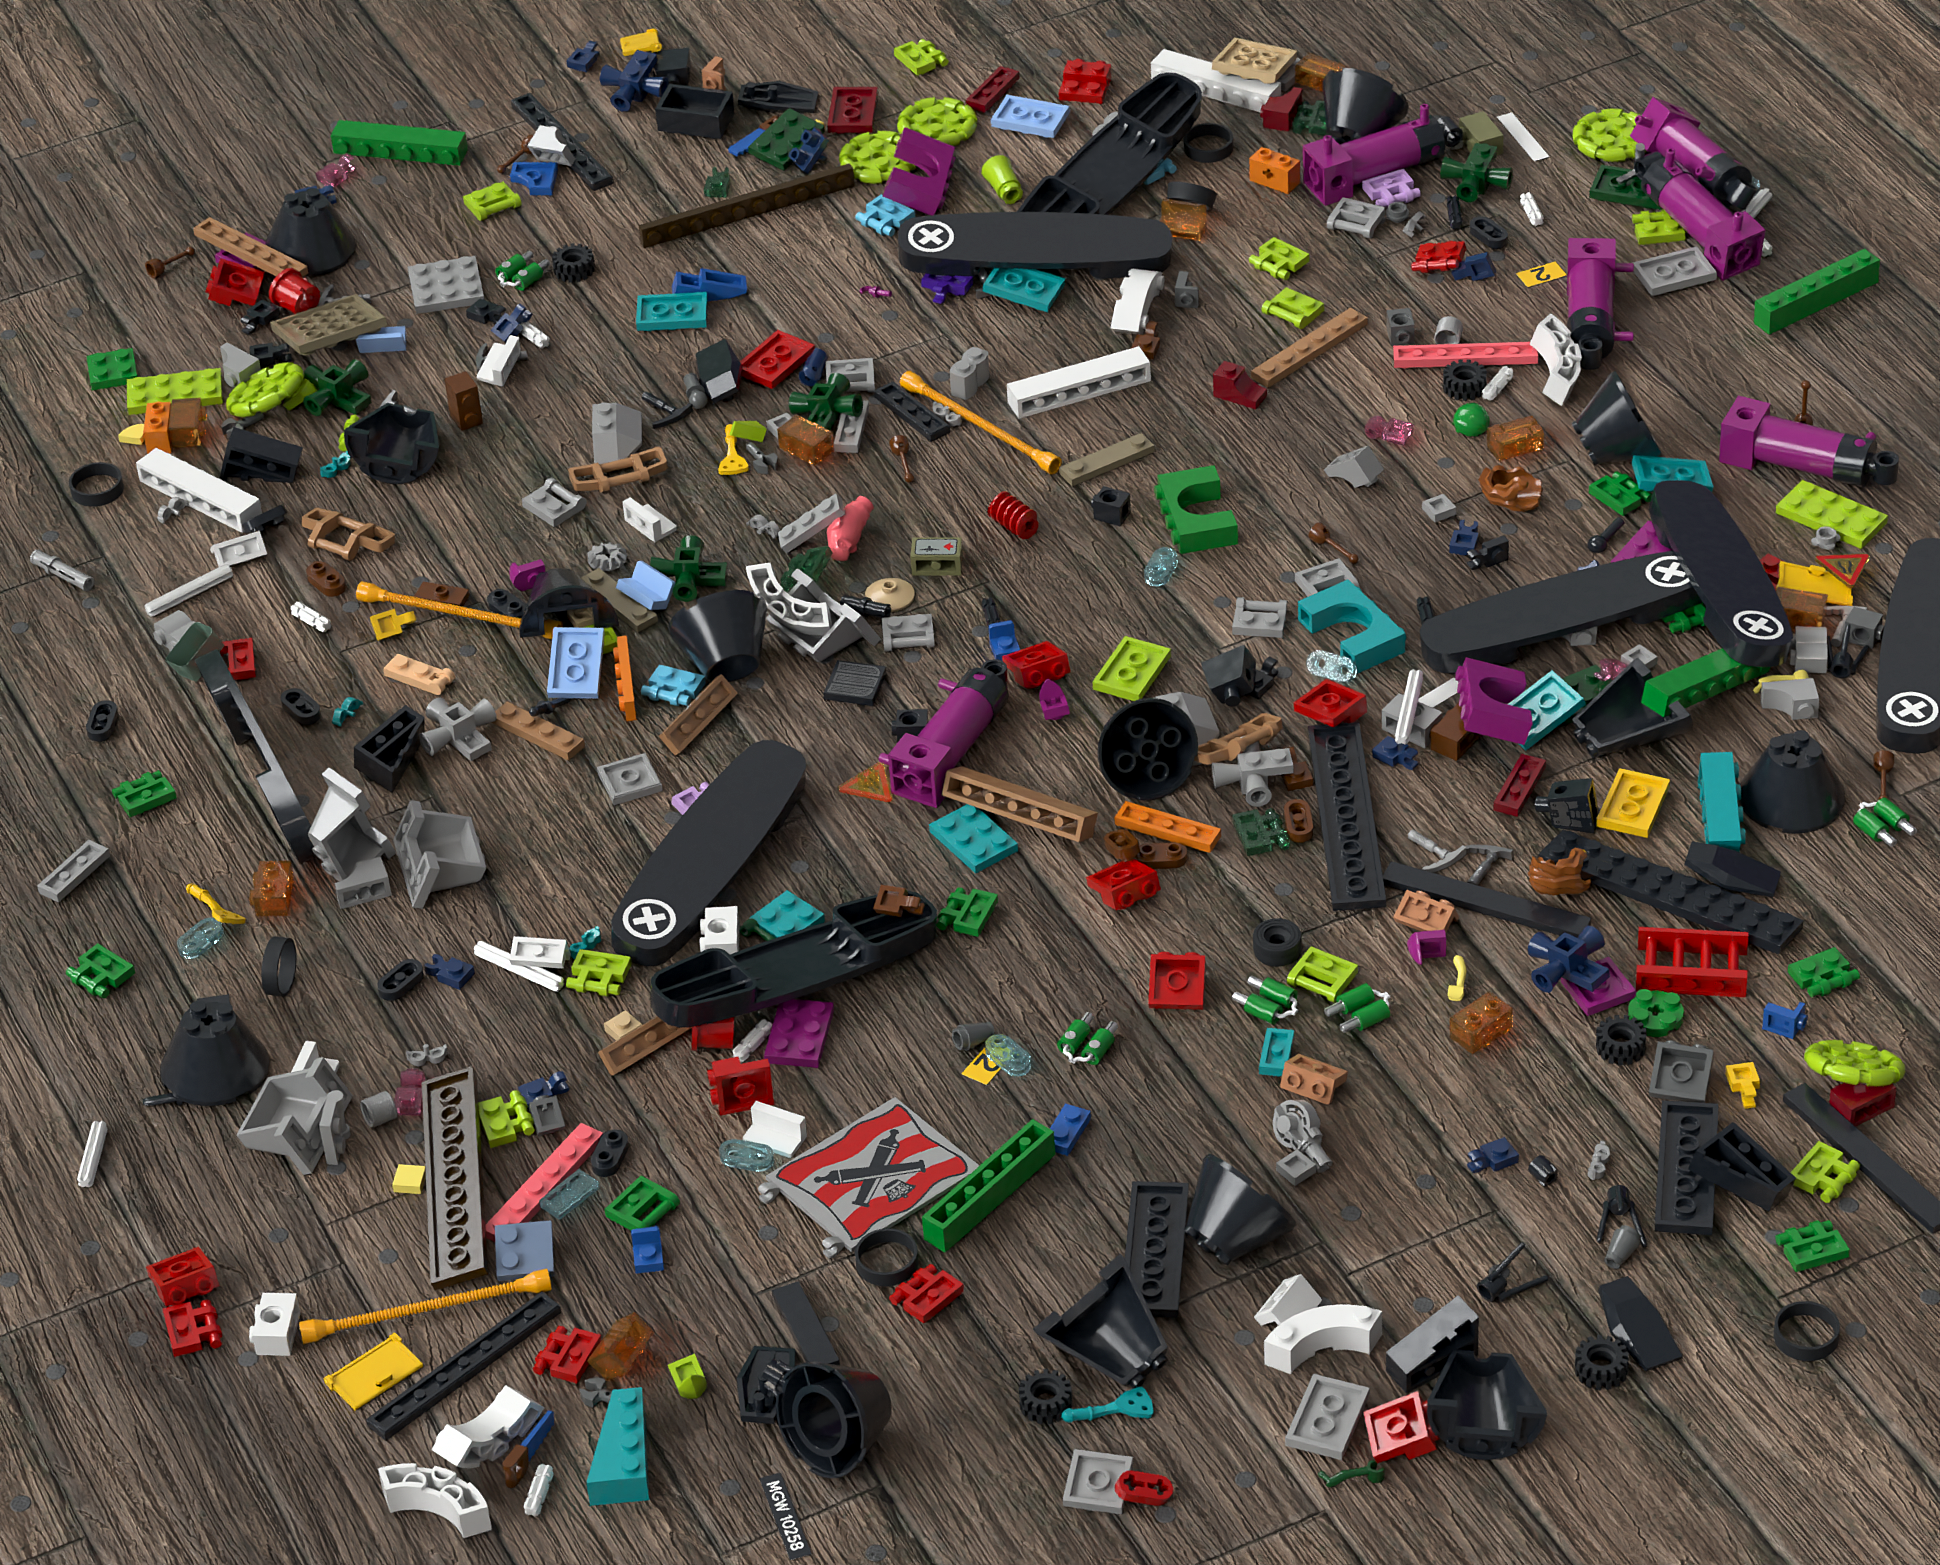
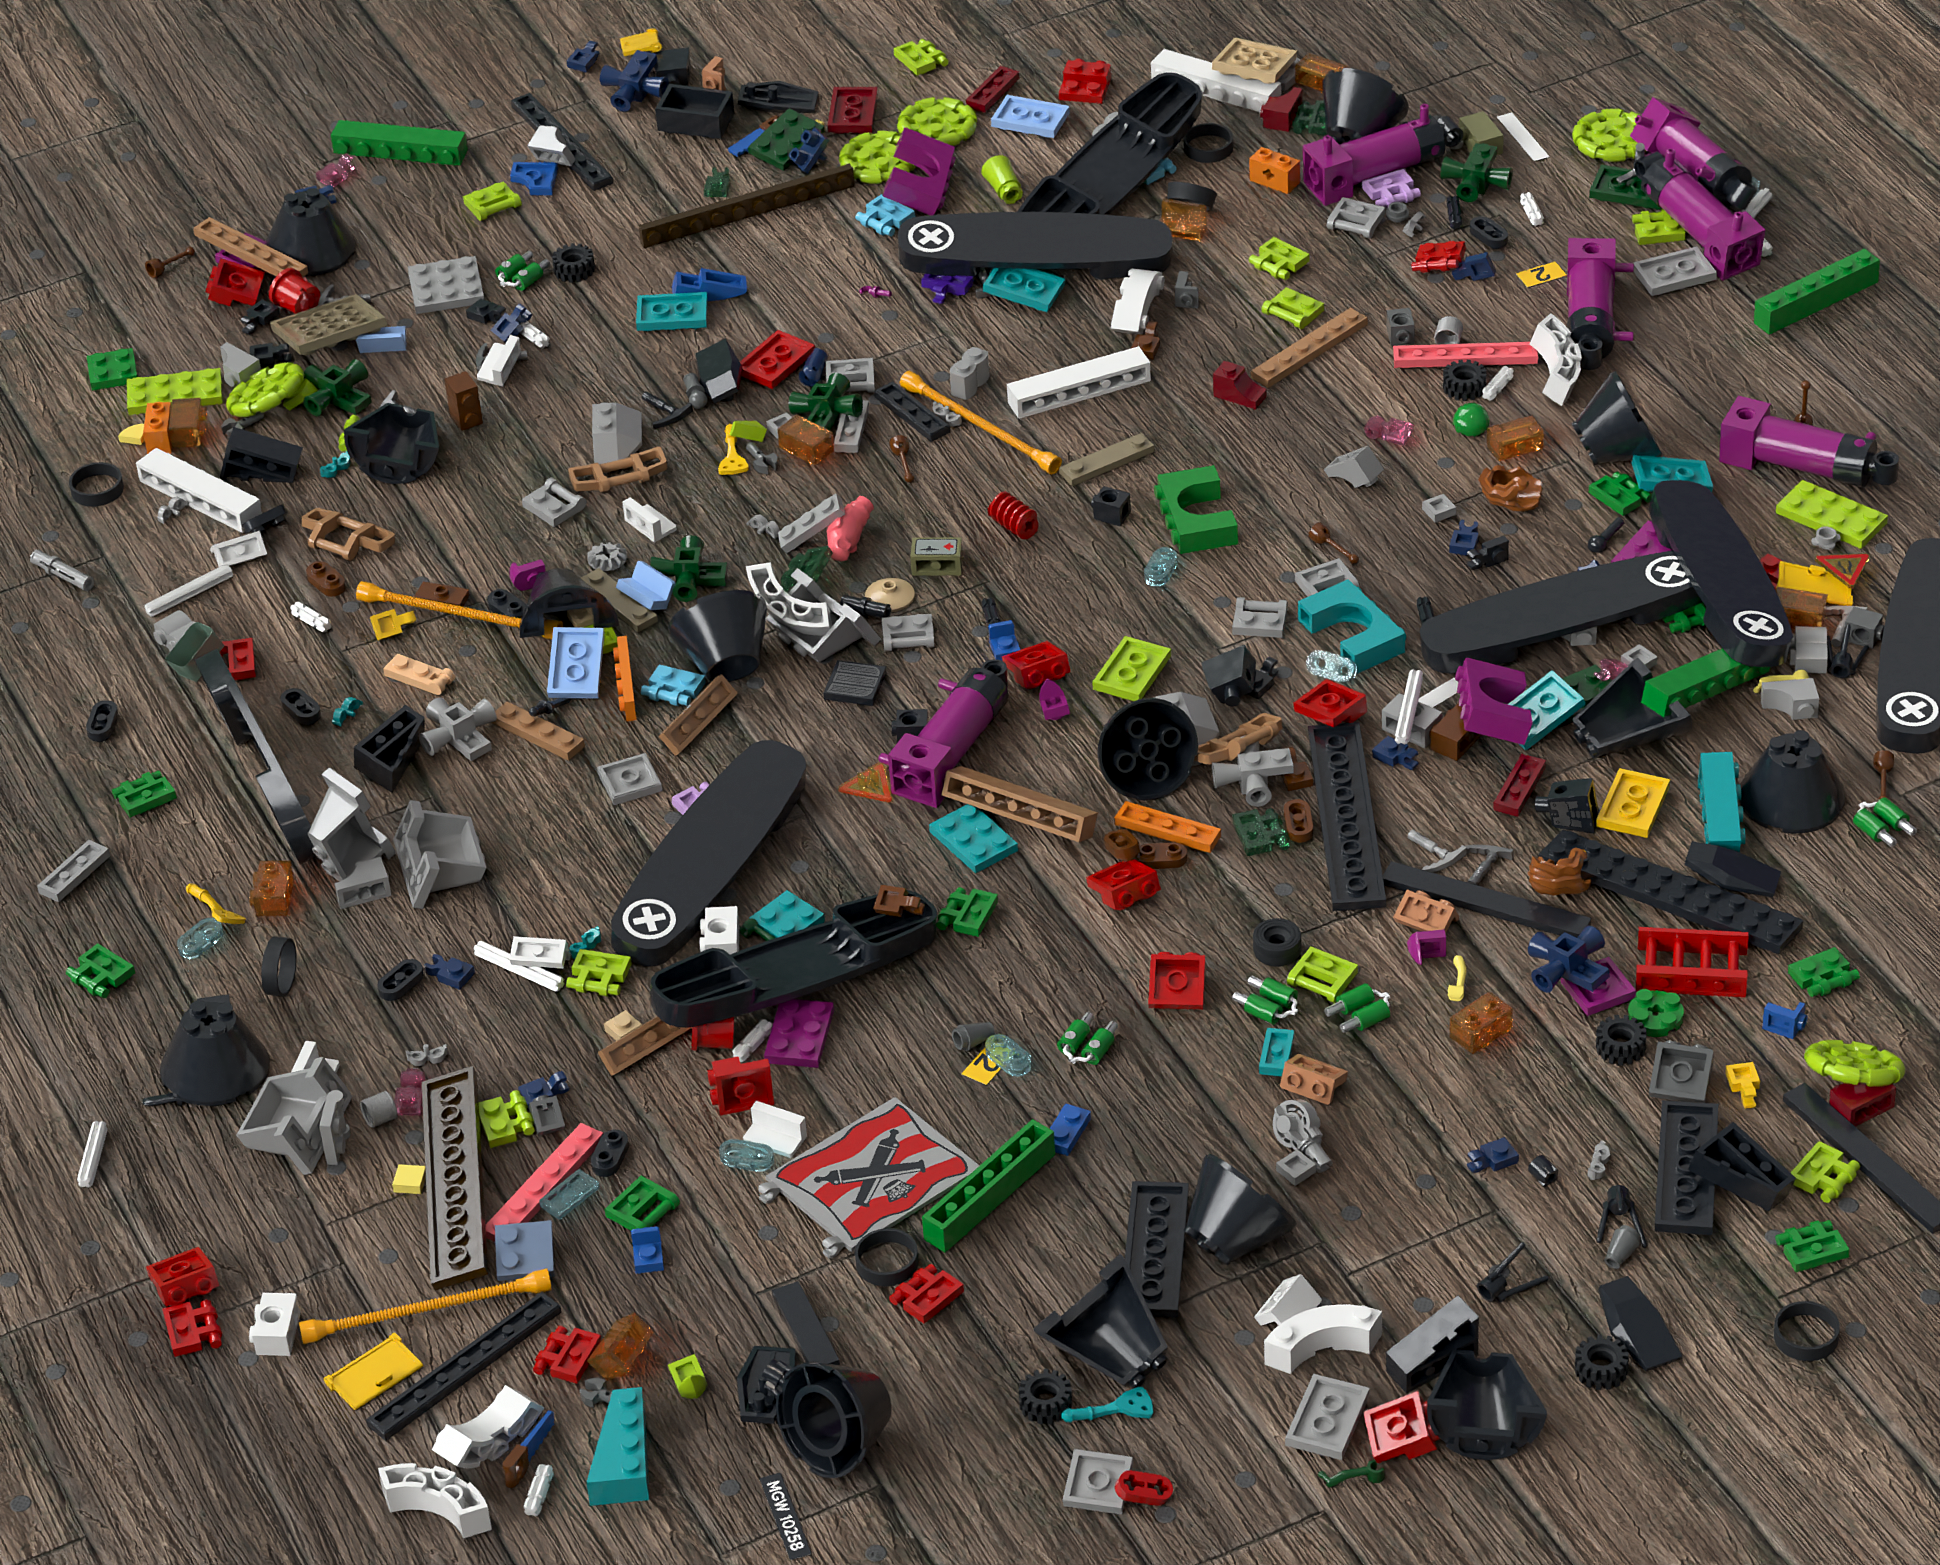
reddish brown hinge [497,134,533,174] -> none

